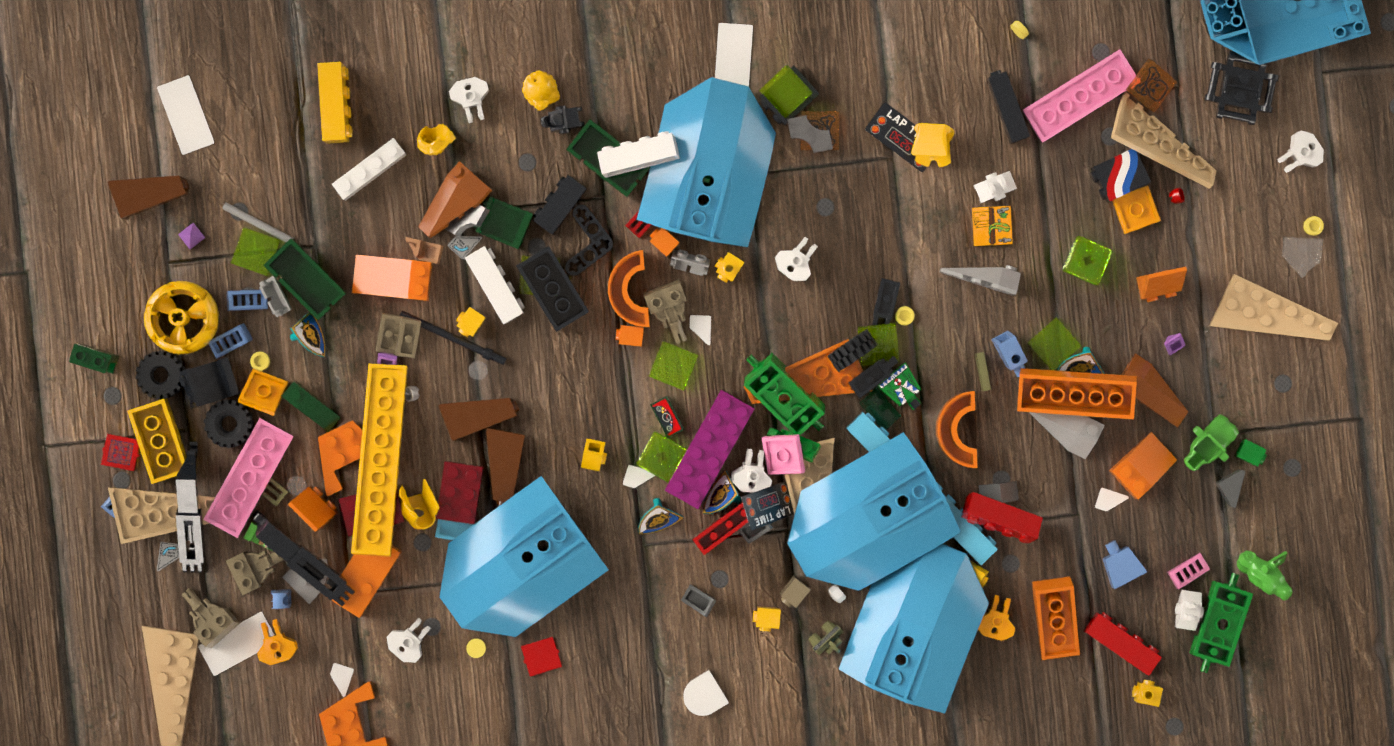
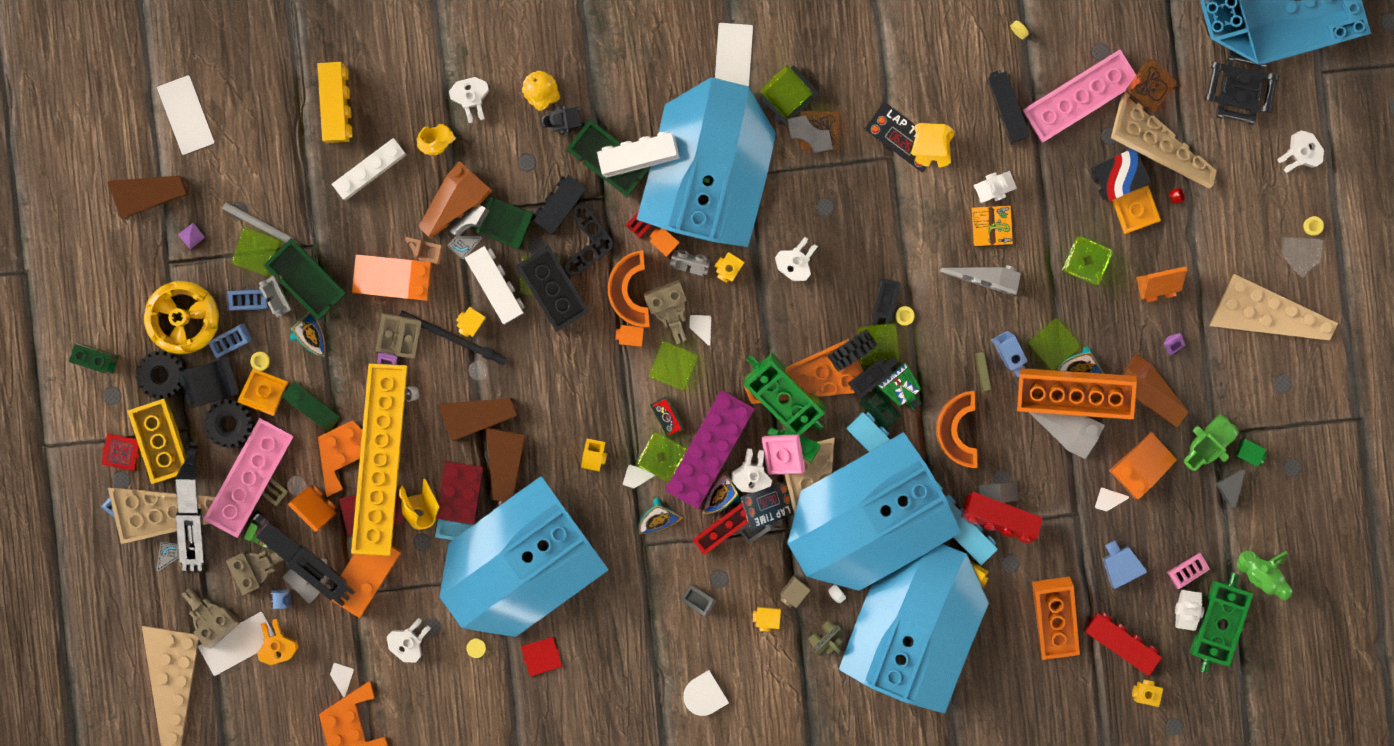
light orange hinge [978,595,1015,641] -> none

